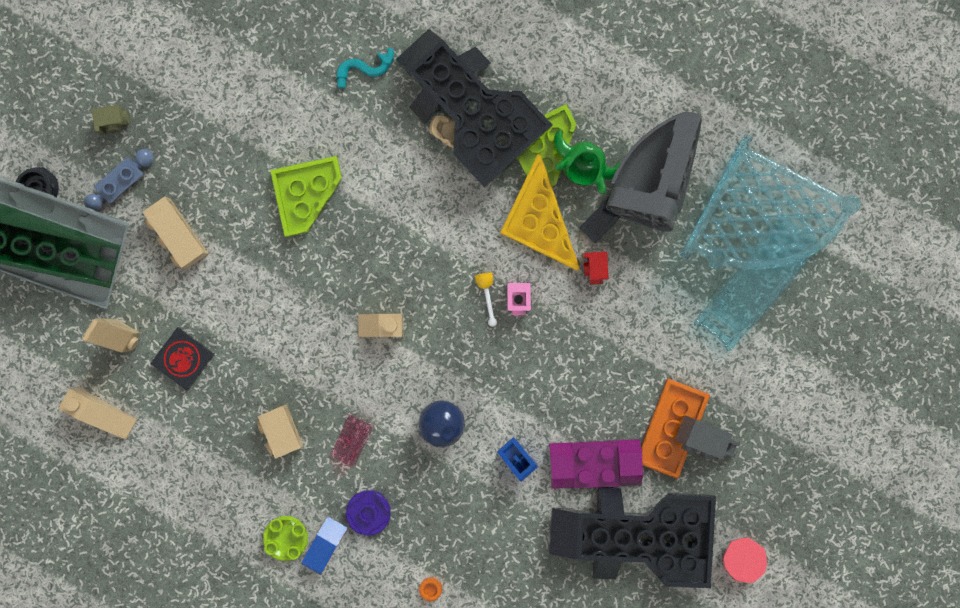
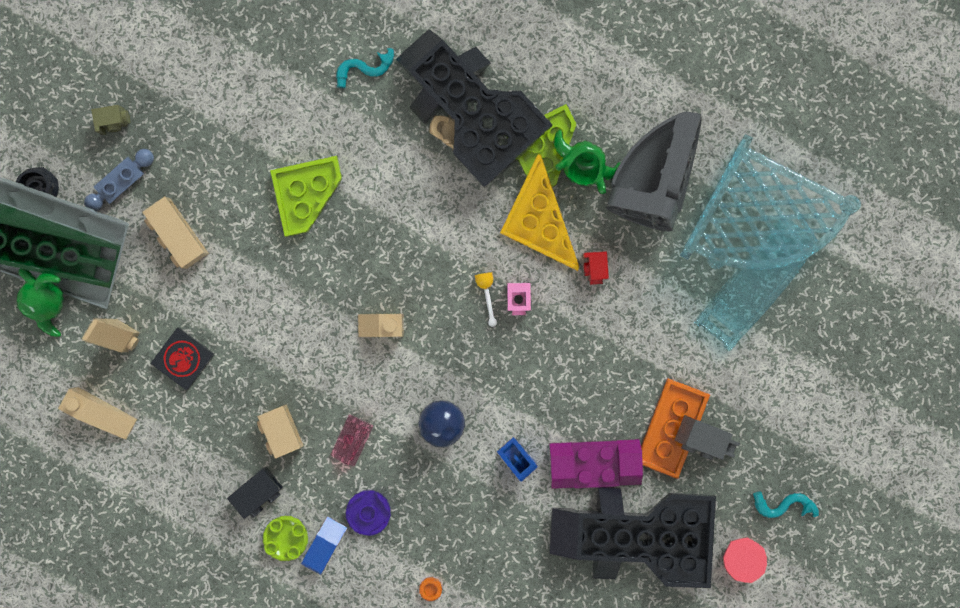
black tile [579,197,620,243] -> none
none -> green piece [16,269,64,337]
none -> black brick [227,467,283,519]
none -> teal animal [753,491,819,518]

